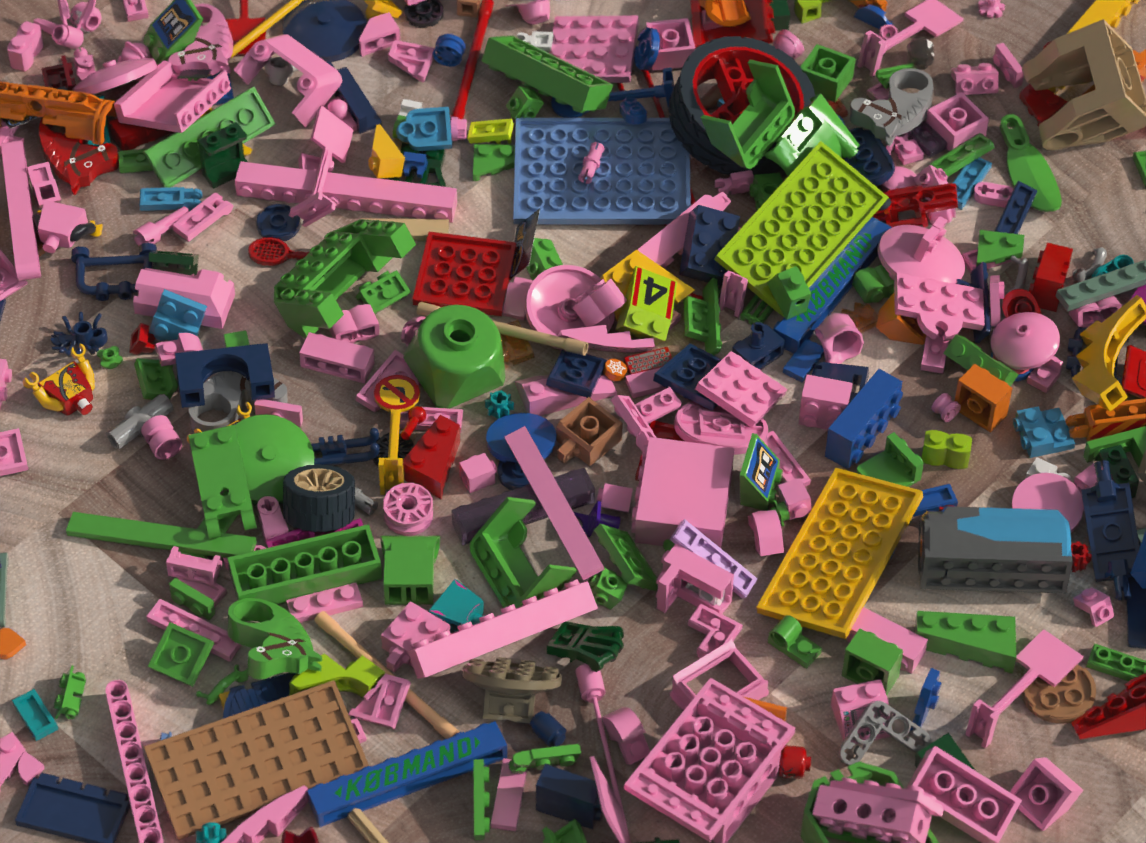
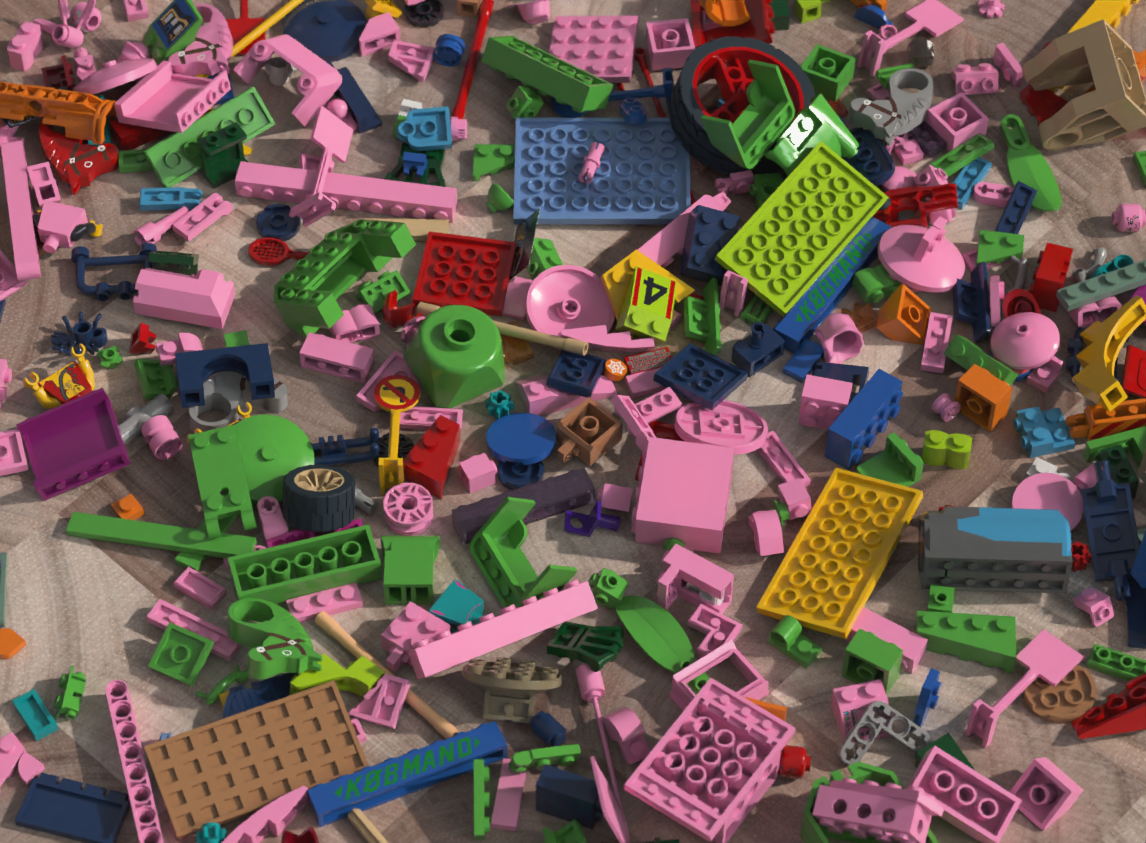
dark azure plate [149,289,207,341] -> none
bright pink hinge [166,546,223,585] -> none
bright green plate [169,578,215,621] -> none
black piece [177,69,212,81] -> none
bright pink plate [254,399,303,426] -> none
yellow slope [368,125,405,178] -> none
red bar [401,406,427,440] -> none
neon yellow plate [467,119,514,144] -> none
bright pink tile [505,426,605,581] -> none
white plate [517,31,554,53] -> none
bright pink brick [572,279,627,327] -> none
bright green plate [594,523,658,591] -> none
blue tile [634,27,660,71] -> none
lavender plate [669,519,758,599] -> none
bright pink plate [695,351,788,428] -> none
slope [740,433,783,511] -> none
bright green torso [767,266,811,320] -> none
bright pink helmet [772,29,805,60] -> none
bright pink plate [894,273,985,341] -> none
blue tile [913,484,958,517] -> none
none -> magenta panel [16,388,131,501]
none -> orange plate [111,494,145,520]
none -> red piece [382,290,423,328]
none -> bright green brick [485,183,514,213]
none -> bright green plant [615,595,710,695]
none -> bright green brick [927,584,955,613]
none -> bright pink head [1112,204,1146,232]

